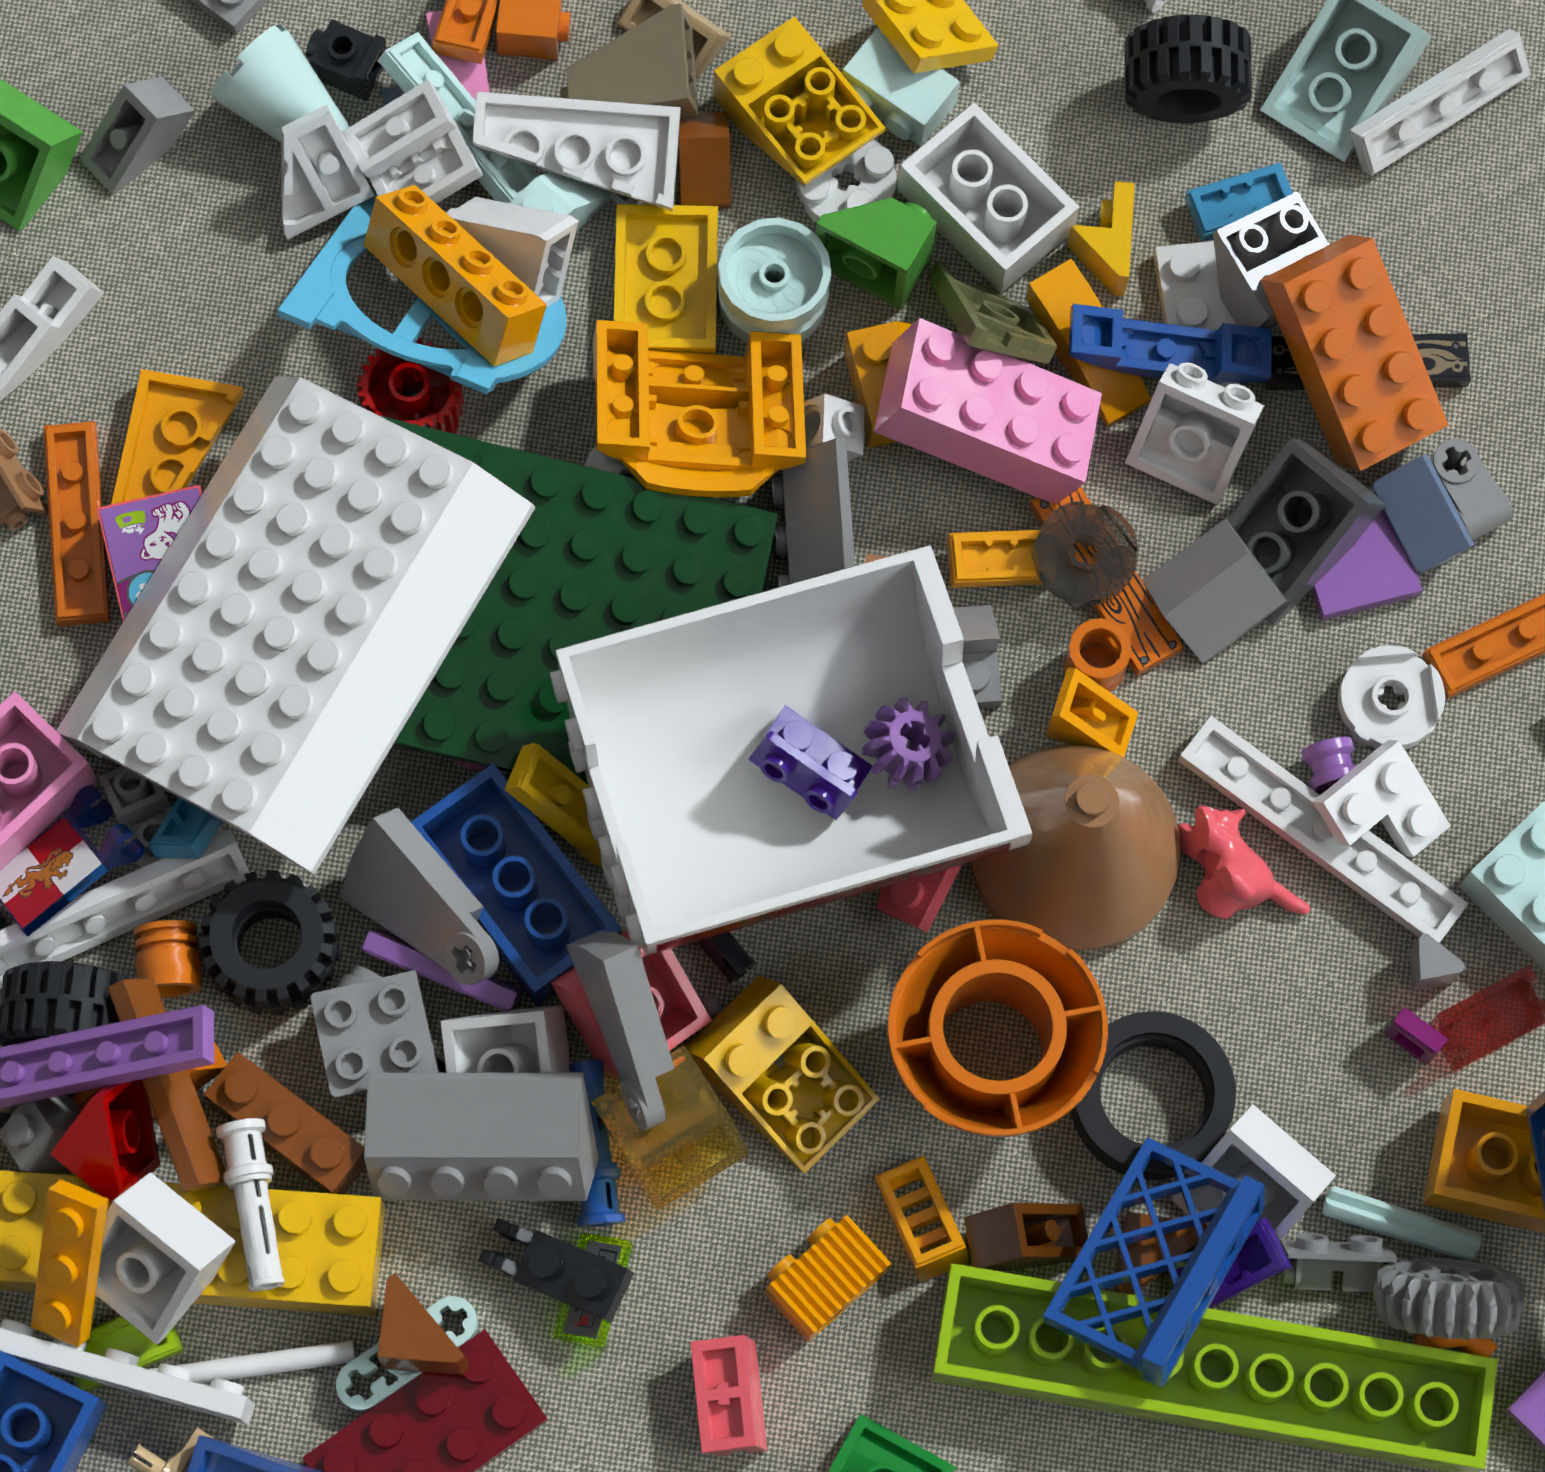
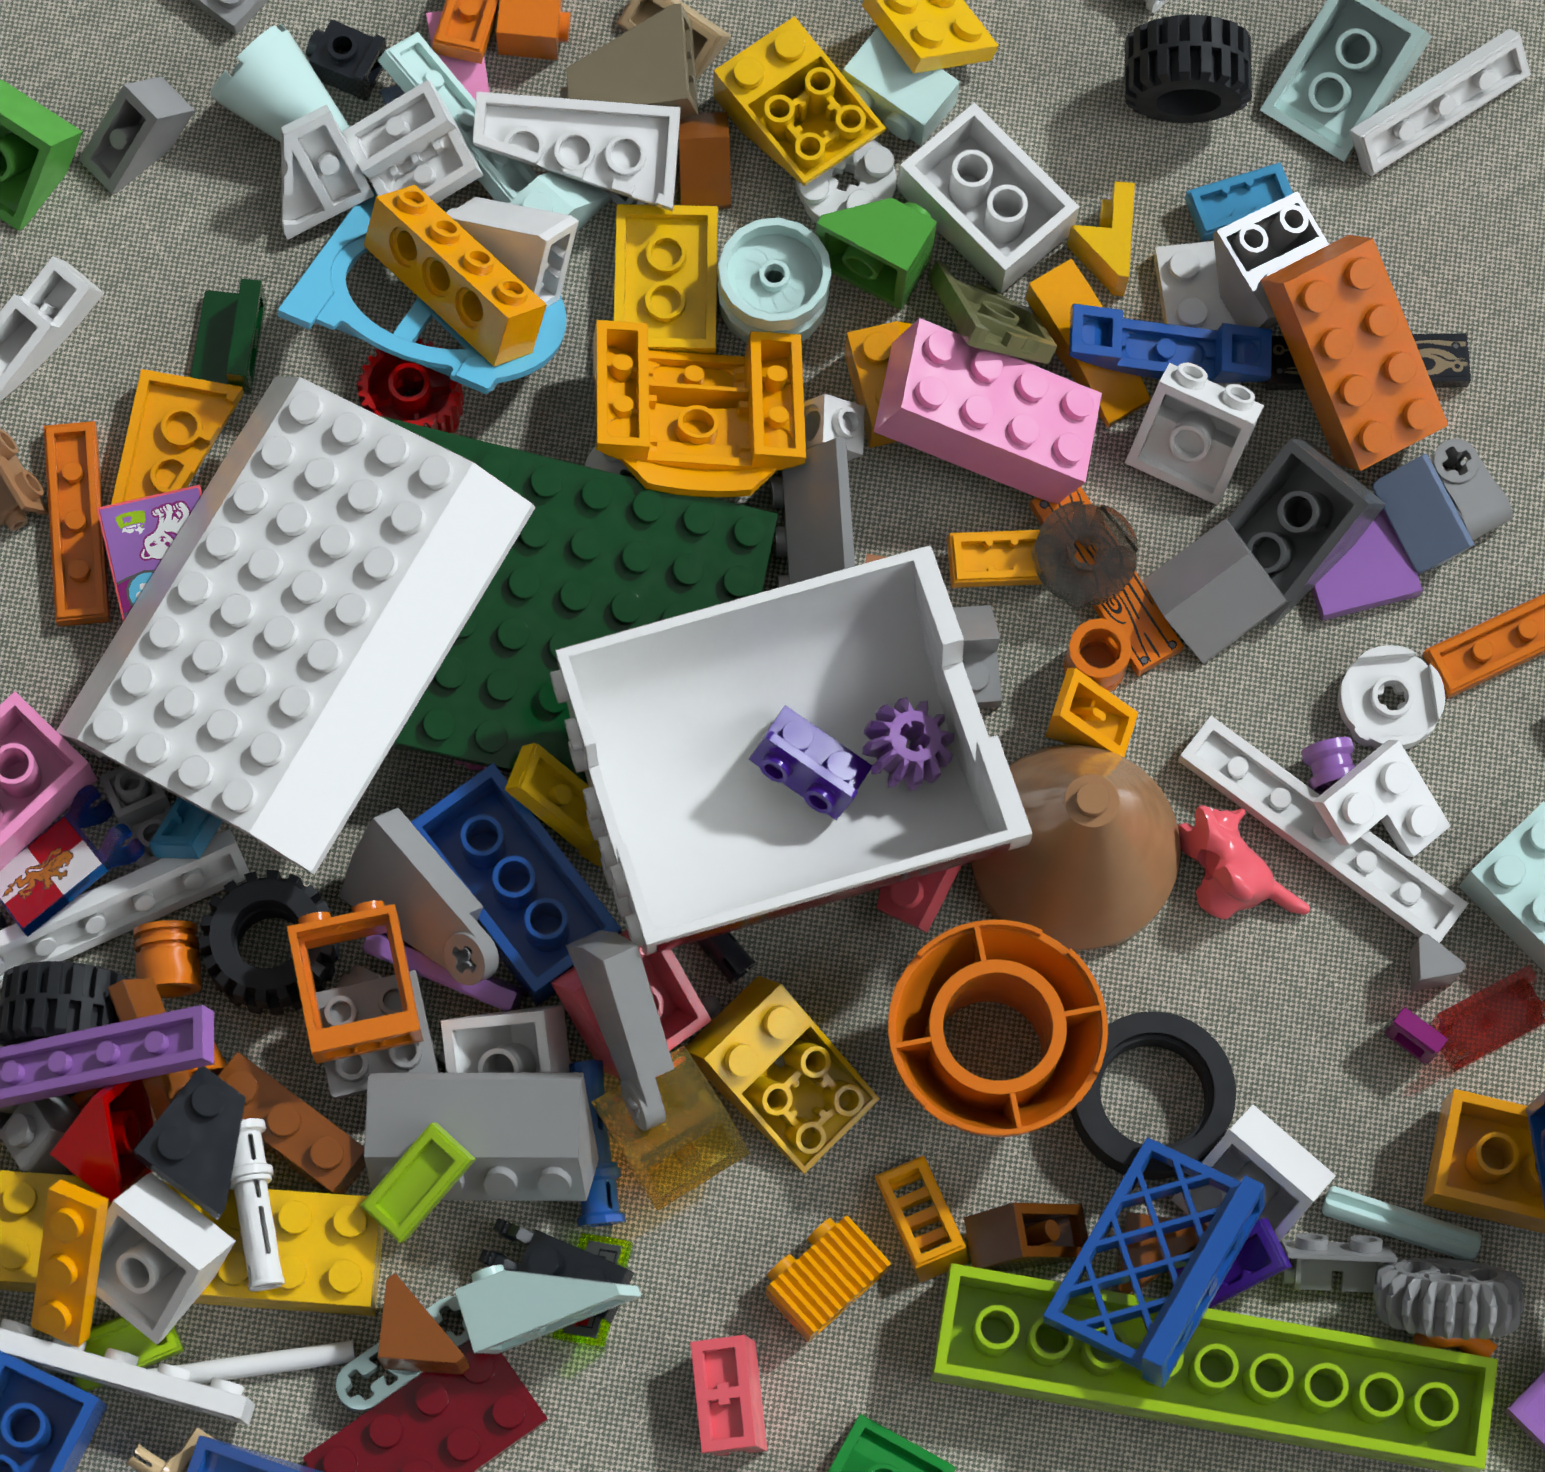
none -> black wing [131,1066,246,1220]
none -> dark green panel [190,278,267,395]
none -> orange window [287,900,423,1064]
none -> lime tile [360,1122,476,1243]
none -> light aqua slope [455,1265,641,1354]

